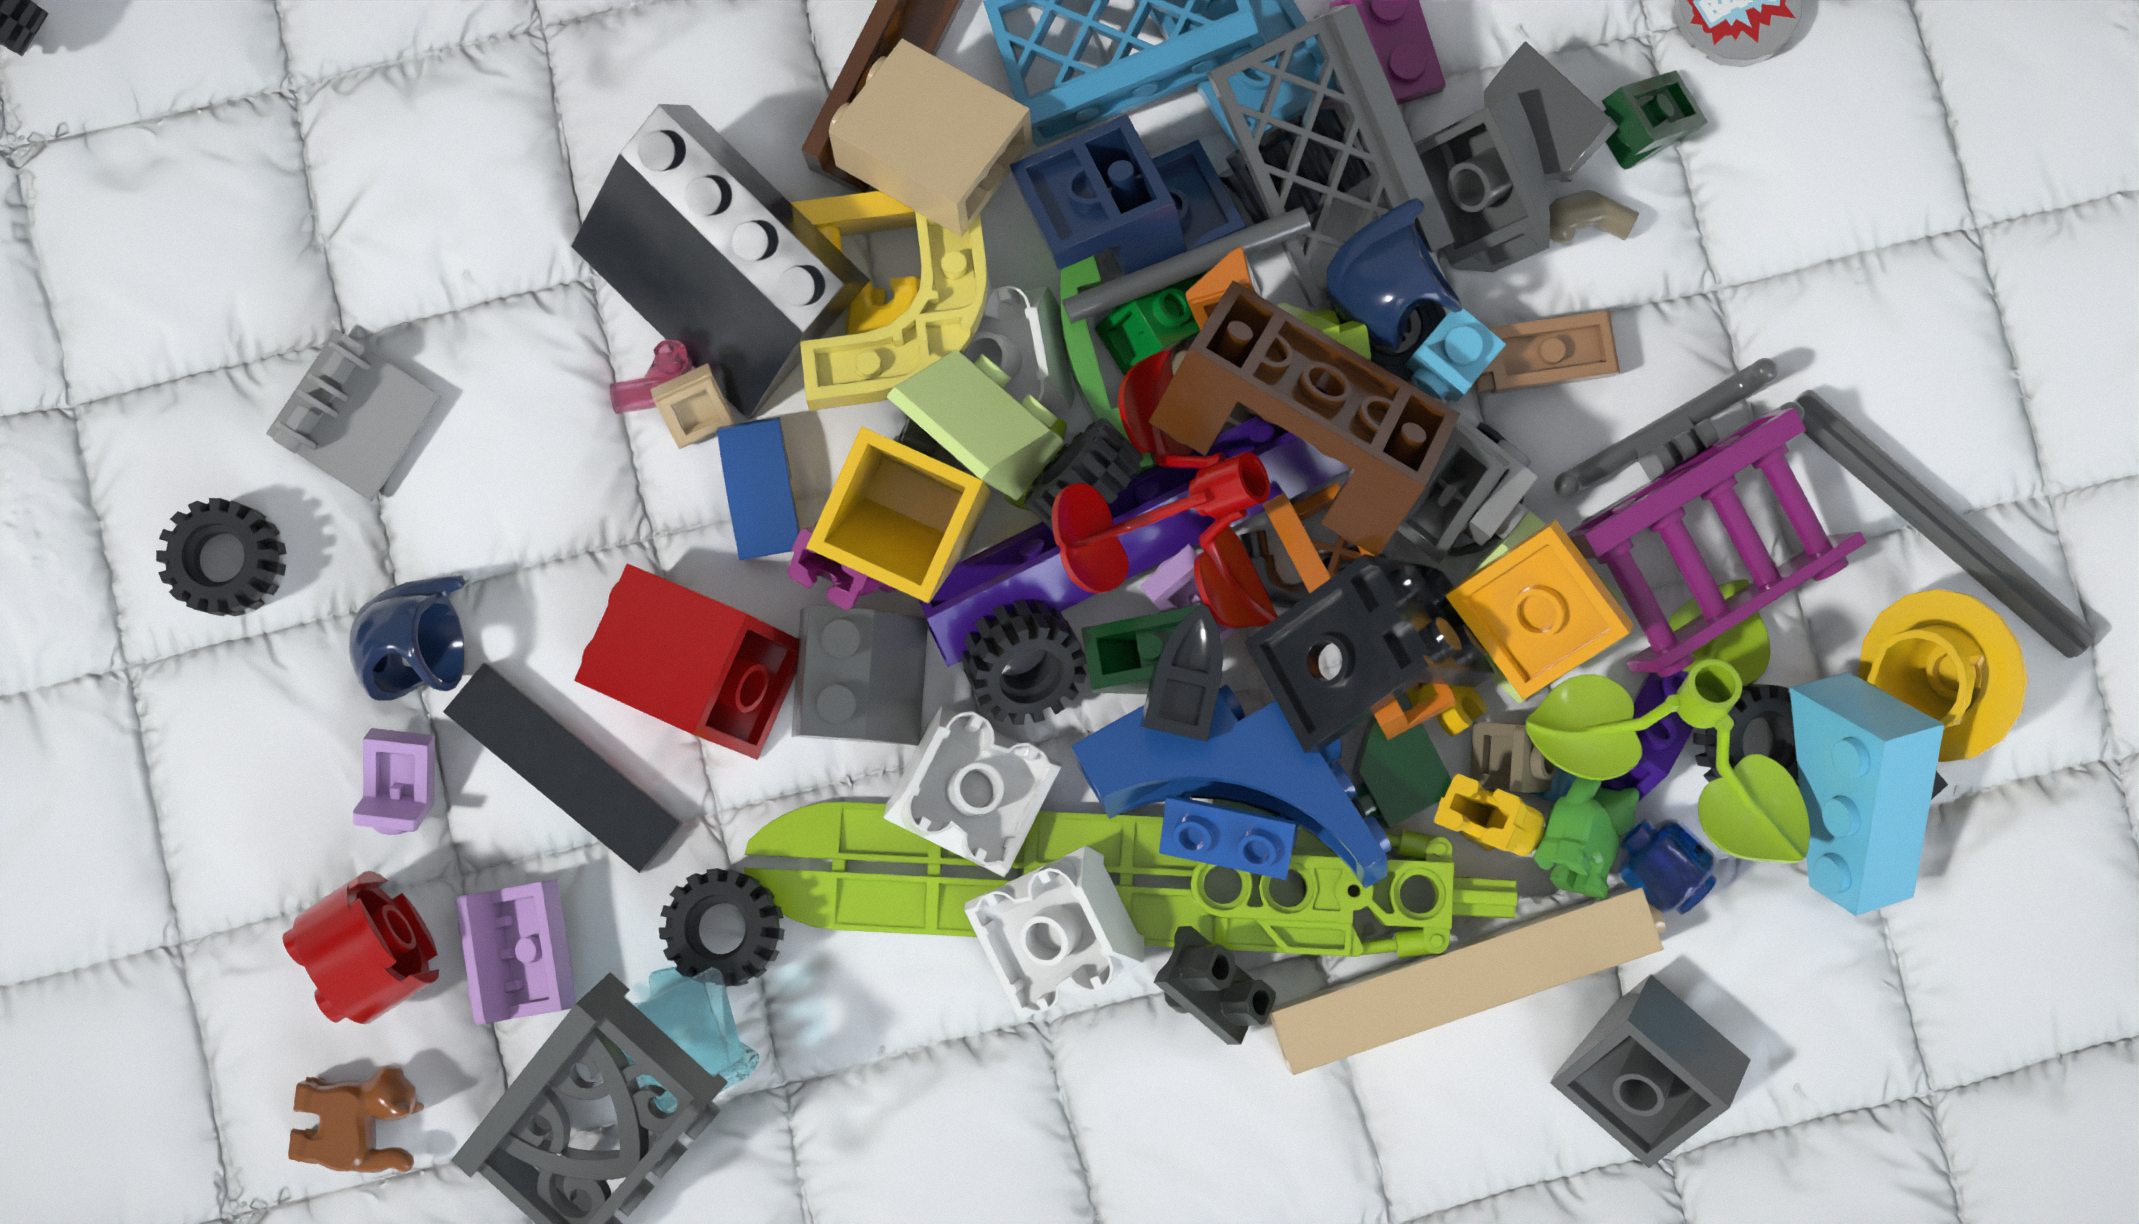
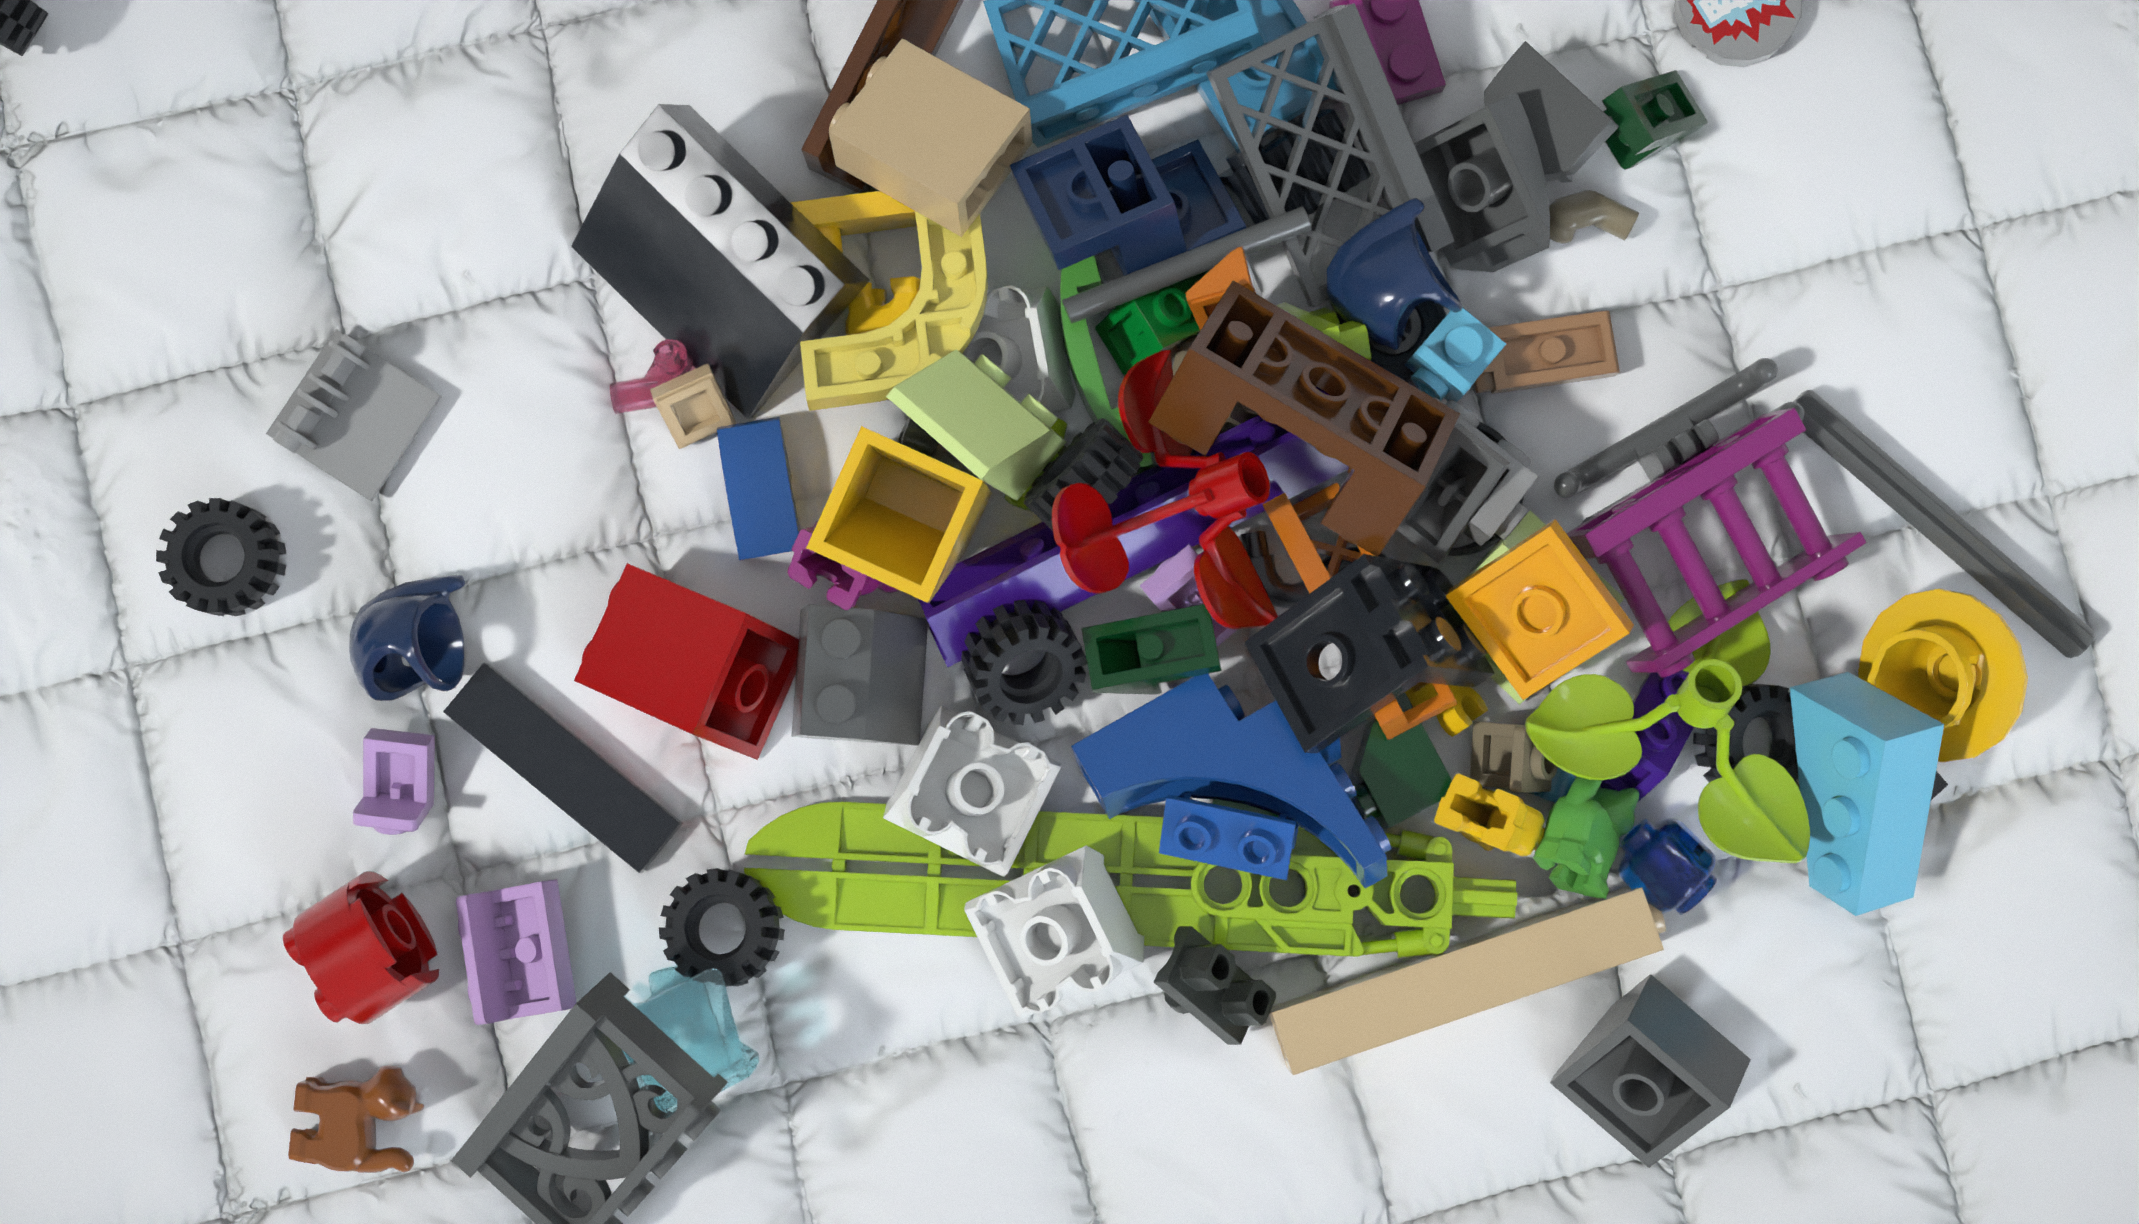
black plate [1140,605,1223,742] -> none

